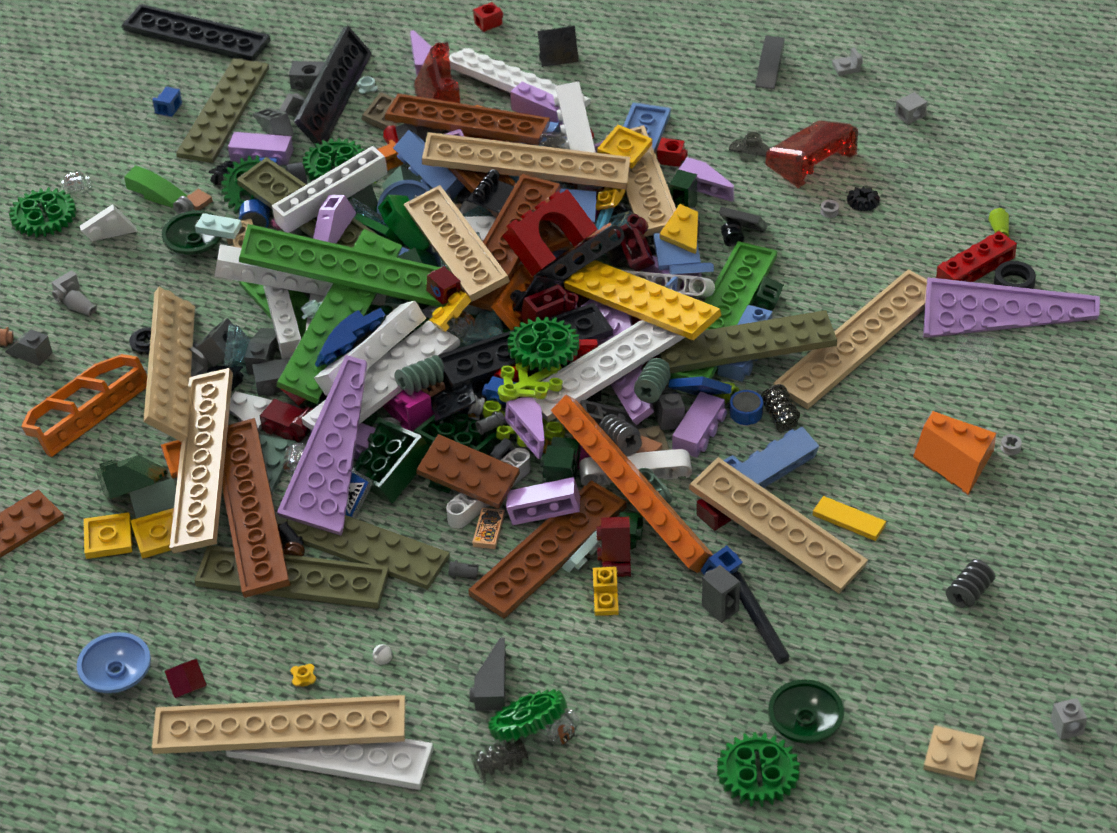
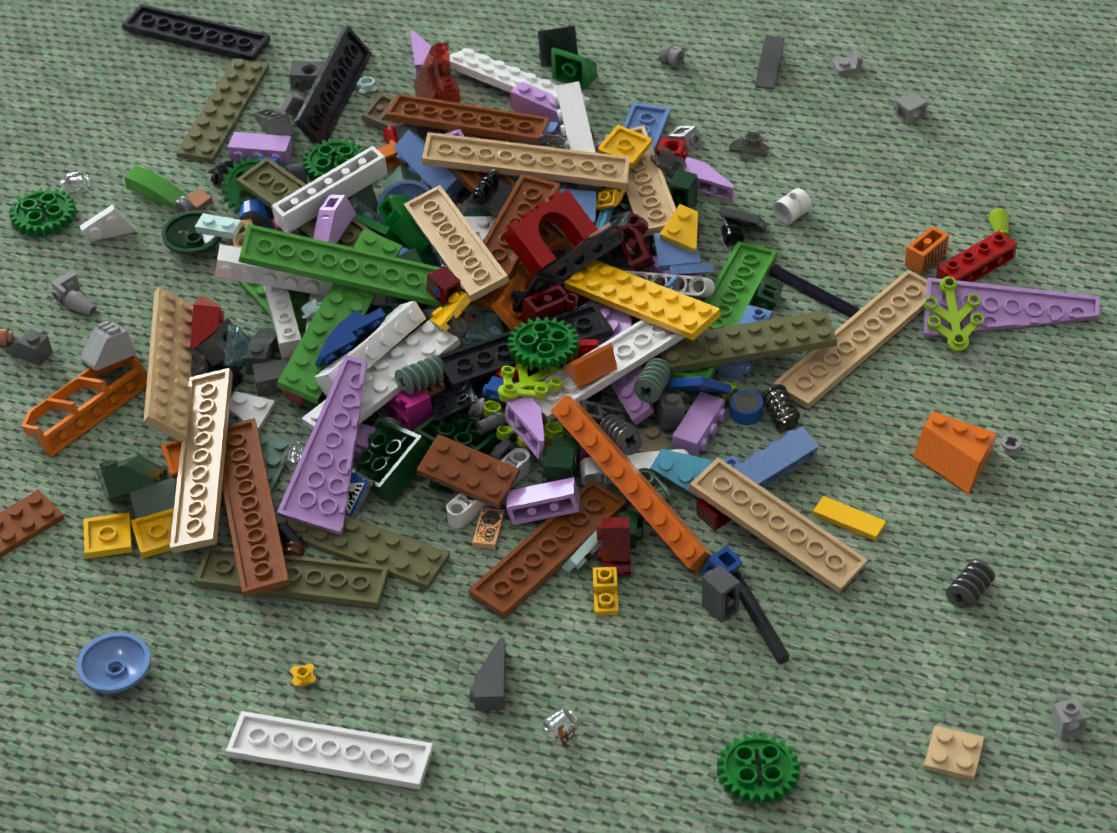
black gear [129,328,151,355] -> none
blue brick [152,87,182,117] -> none
tan plate [152,695,406,754] -> none
dark red panel [164,658,207,698] -> none
dark red hinge [260,399,313,443] -> none
white hinge [373,644,392,664] -> none
dark grey pin [448,560,479,580] -> none
clear smoke piece [471,738,528,783] -> none
red brick [473,2,503,32] -> none
green gear [488,689,567,742] -> none
nougat tile [636,436,662,453] -> none
clear red windscreen [765,120,858,188] -> none
dark green dish [768,679,844,743] -> none
light grey bush [820,200,839,218] -> none
black gear [847,186,880,211] -> none
black tyre [994,261,1036,289] -> none
none -> light grey slope [80,321,136,371]
none -> red wedge [190,297,224,348]
none -> green slope [551,48,597,89]
none -> orange slope [562,343,617,388]
none -> clear smoke plate [649,147,687,179]
none -> medium azure wing [650,449,733,500]
none -> light grey wheel [659,44,685,68]
none -> light grey bracket [667,126,702,152]
none -> black axle [770,265,859,318]
none -> white wheel [773,188,812,225]
none -> orange brick [905,226,949,275]
none -> lime plant [924,276,984,352]

